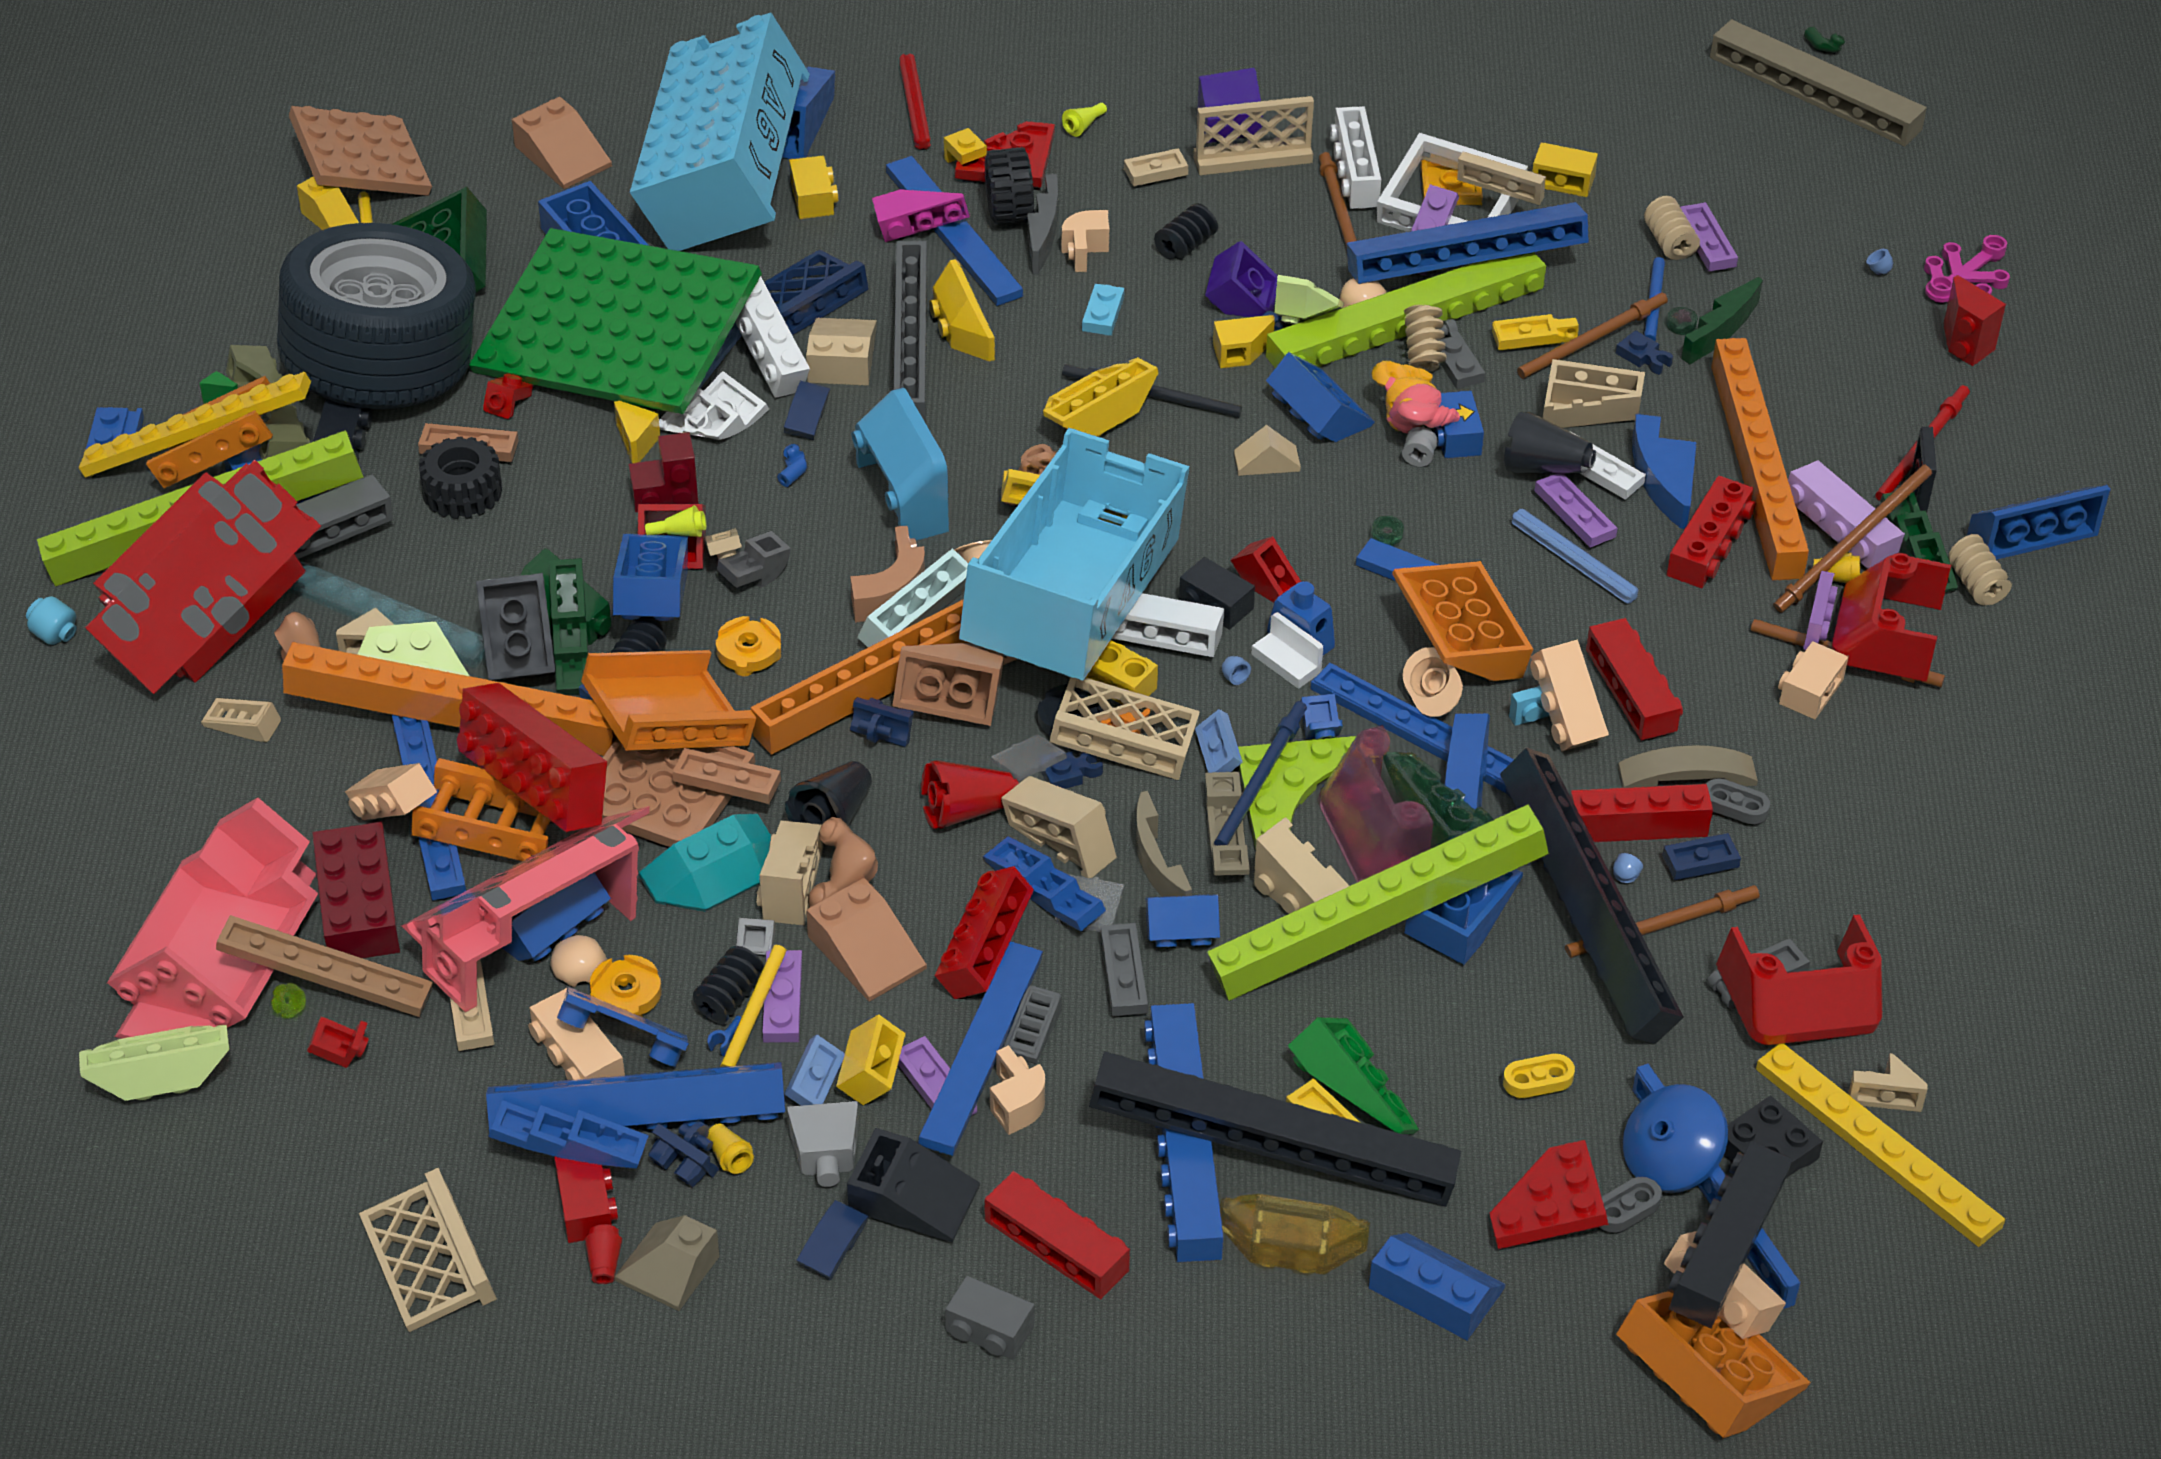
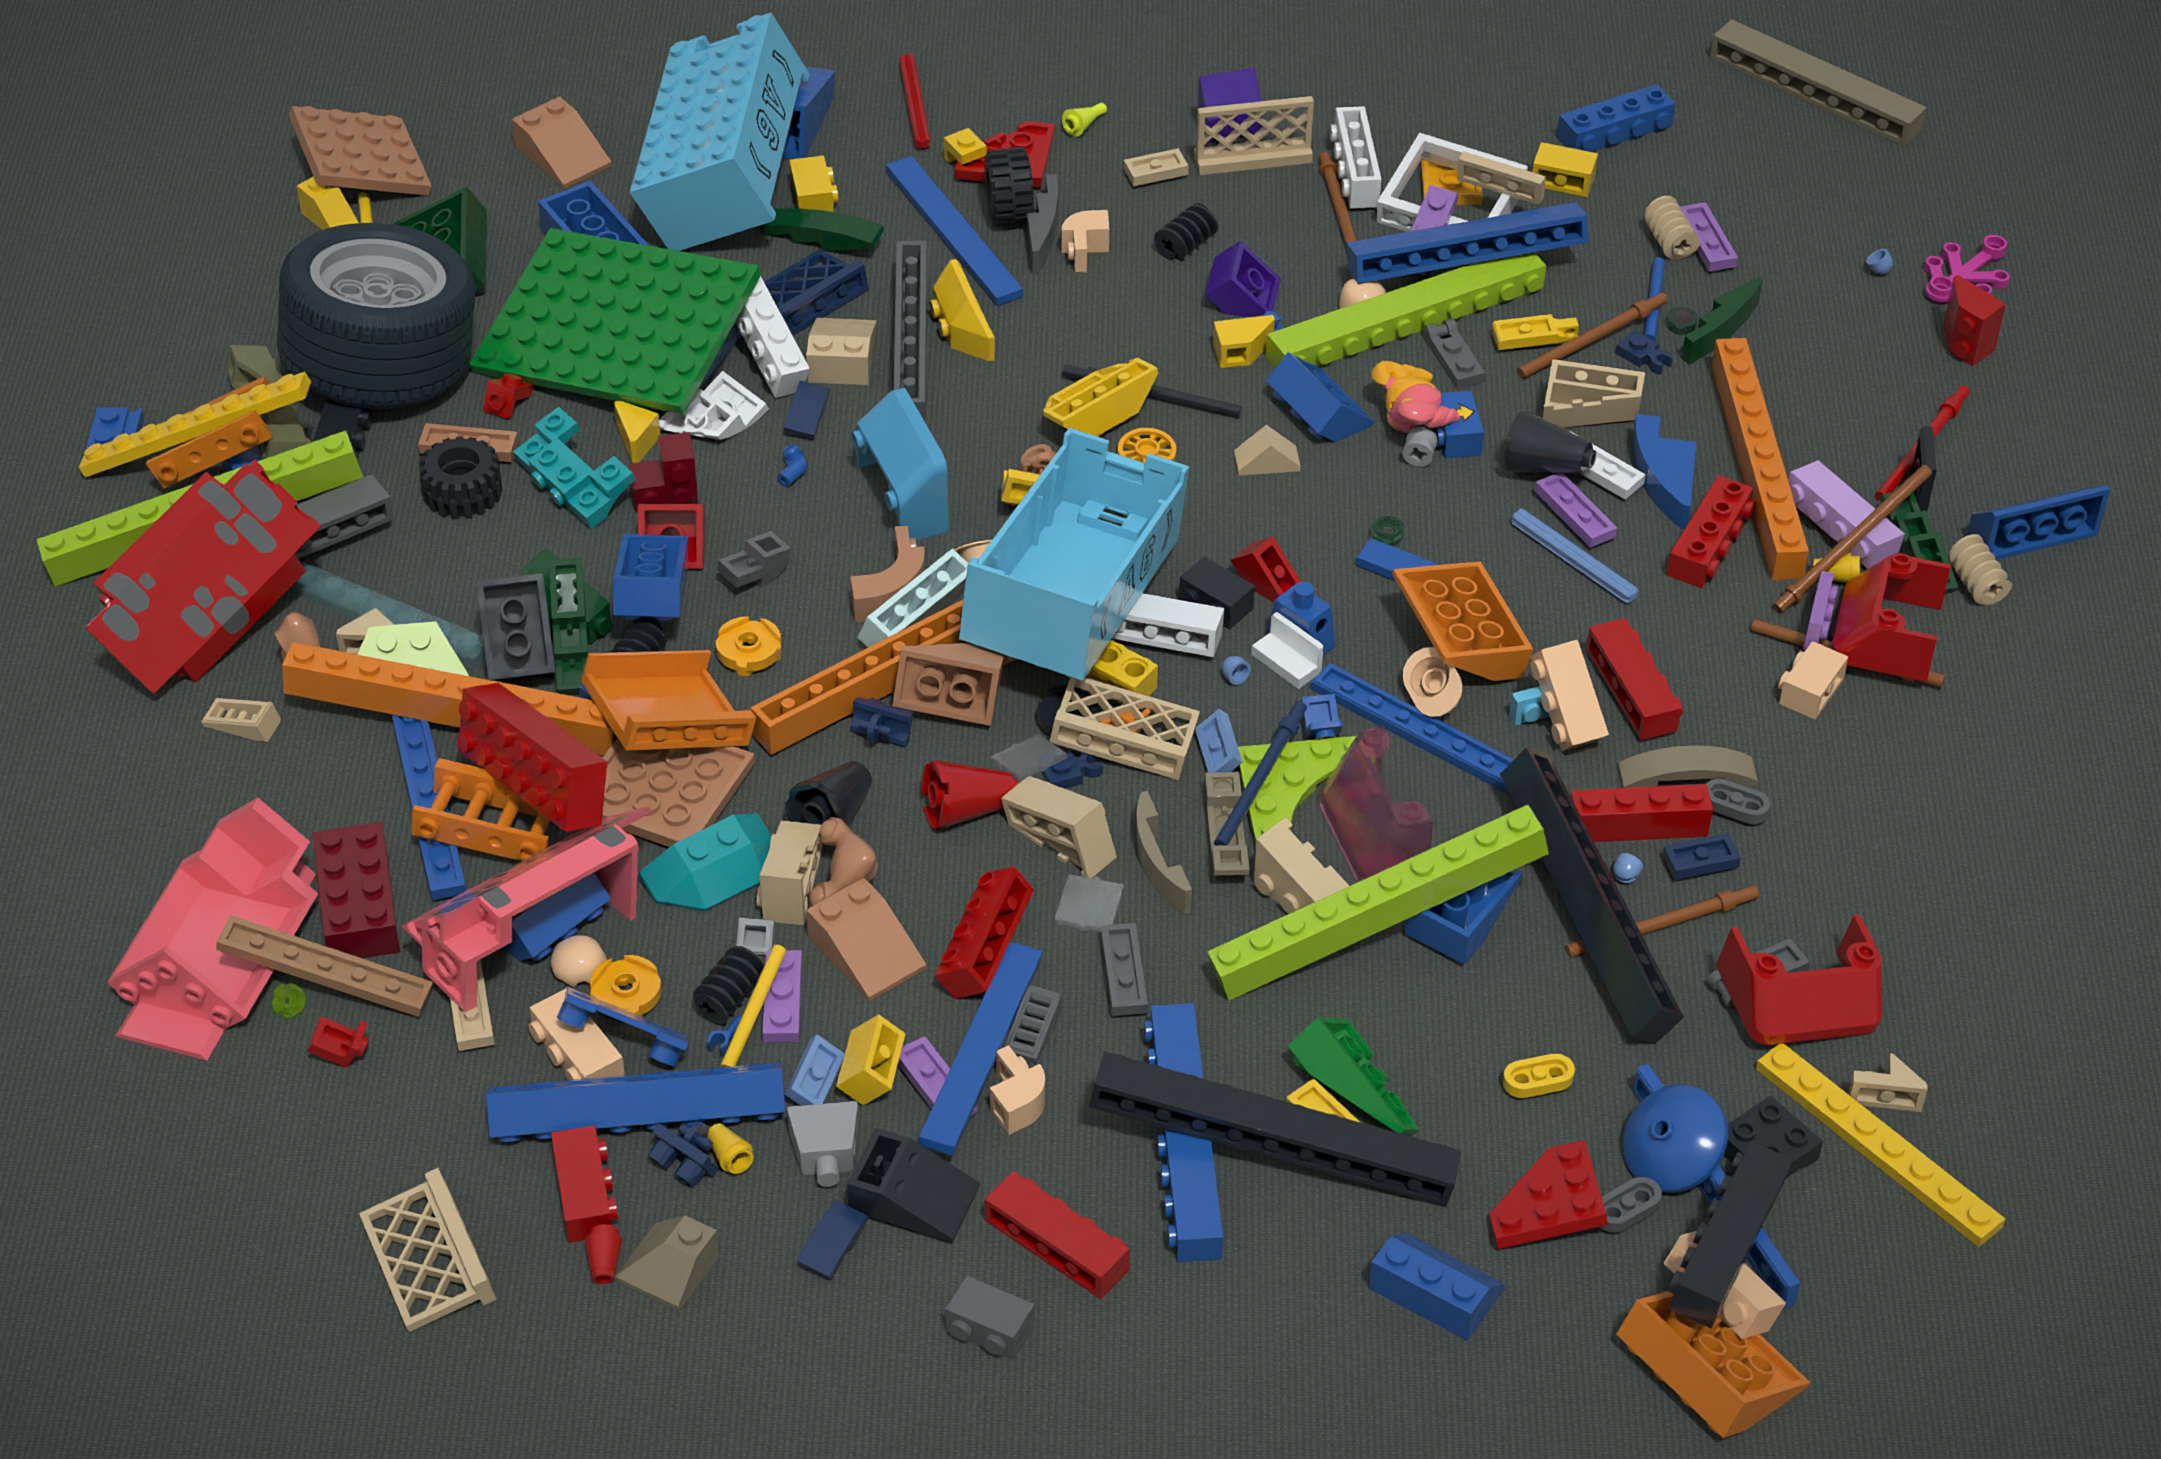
medium azure head [26,596,77,645] -> none
yellowish green wedge [79,1025,229,1101] -> none
green slope [199,371,238,404] -> none
light nougat brick [345,763,437,820] -> none
blue slope [488,1100,649,1168] -> none
neon yellow cone [645,505,707,537] -> none
nougat plate [672,748,781,804] -> none
tan plate [705,528,742,559] -> none
dark pink slope [872,189,970,242] -> none
blue slope [983,836,1106,931] -> none
medium azure plate [1082,284,1124,336] -> none
blue brick [1145,894,1220,947] -> none
clear yellow wedge [1220,1194,1370,1275] -> none
yellowish green wedge [1275,275,1344,325] -> none
clear green wedge [1382,752,1494,853] -> none
tan piece [1404,305,1447,373] -> none
blue slope [1441,714,1490,835] -> none
dark green arm [1804,26,1845,54] -> none
none -> teal bracket [513,407,635,530]
none -> dark green slope [761,208,885,251]
none -> light orange wheel [1118,428,1176,463]
none -> blue brick [1556,84,1676,152]

